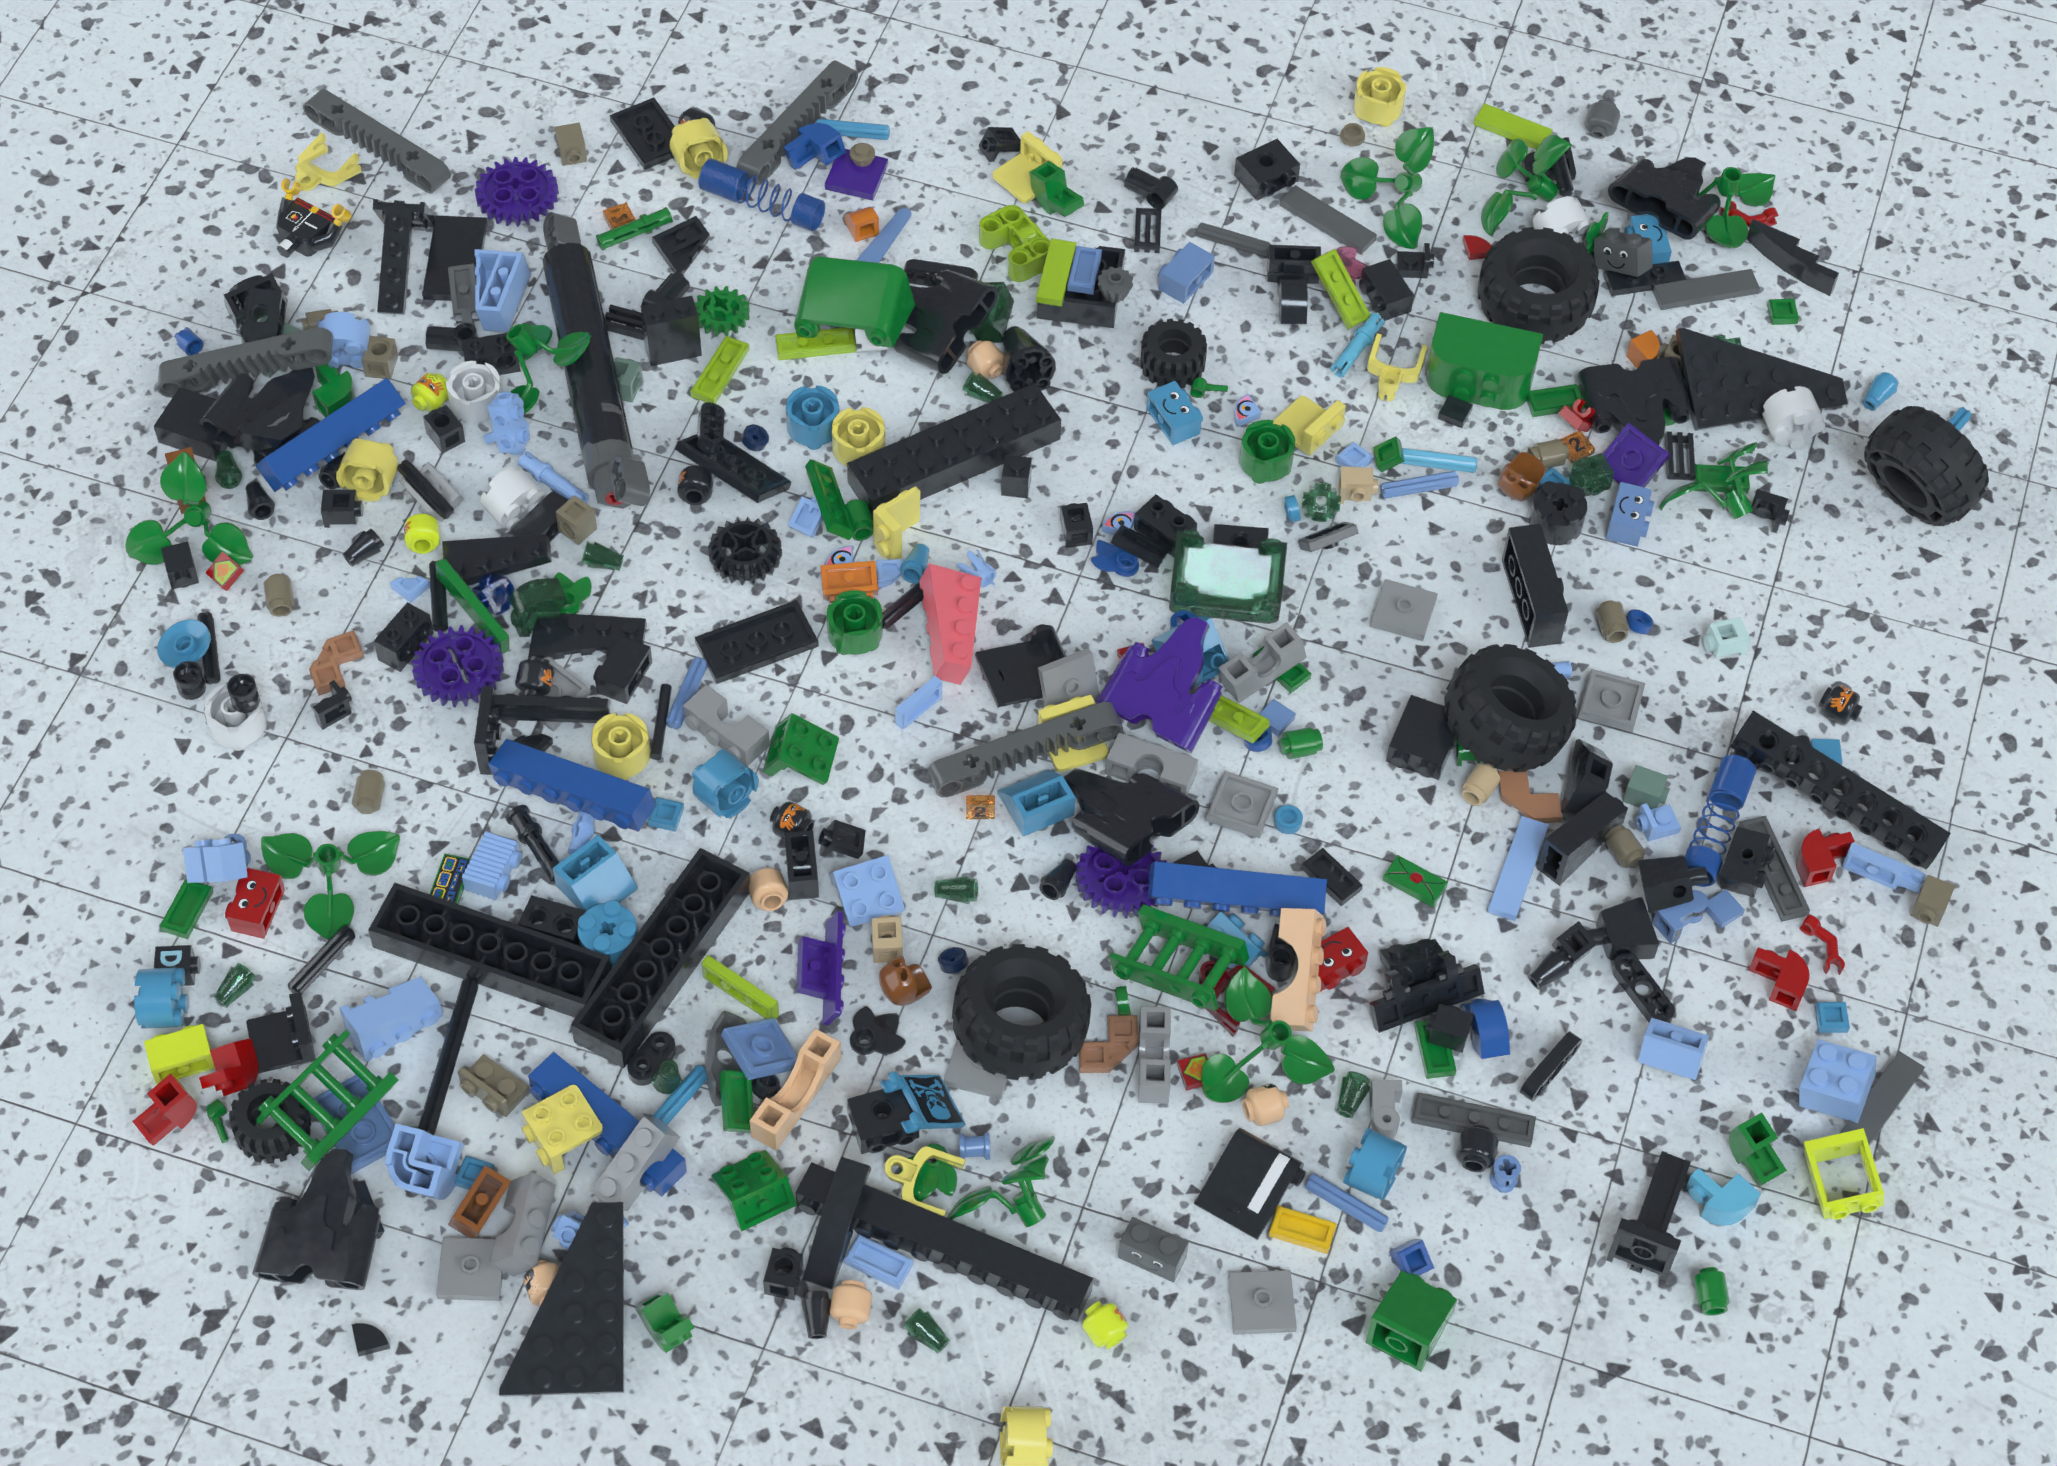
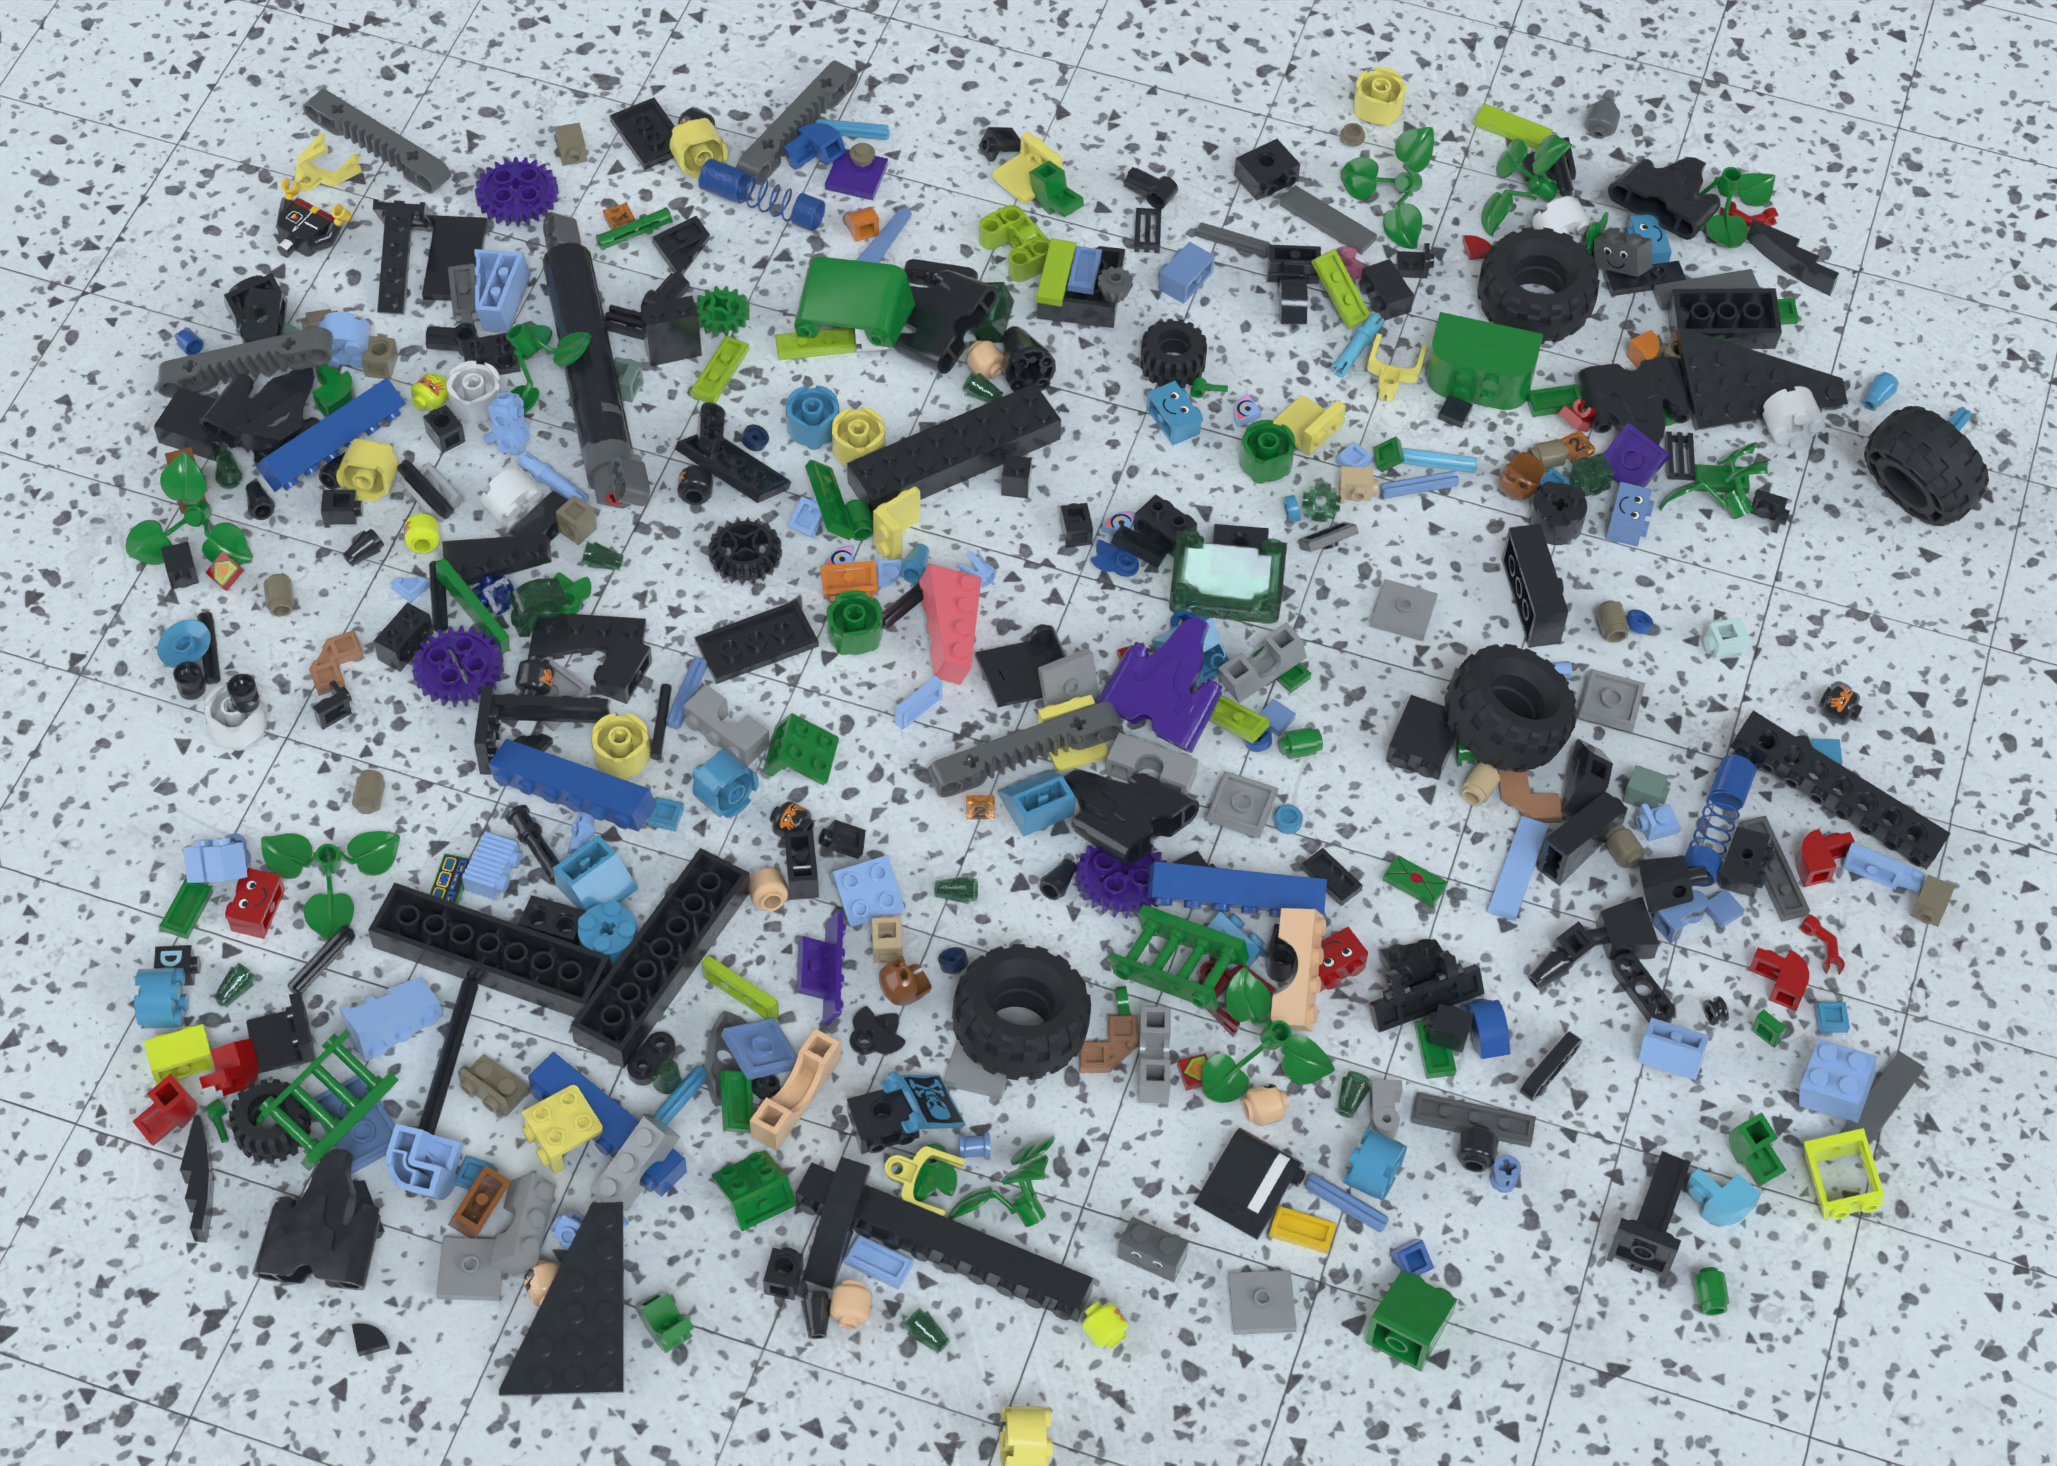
none -> black slope [180,1115,214,1243]
none -> black brick [1667,288,1782,349]
none -> black bush [1703,996,1729,1026]
none -> green tile [1751,1009,1787,1048]

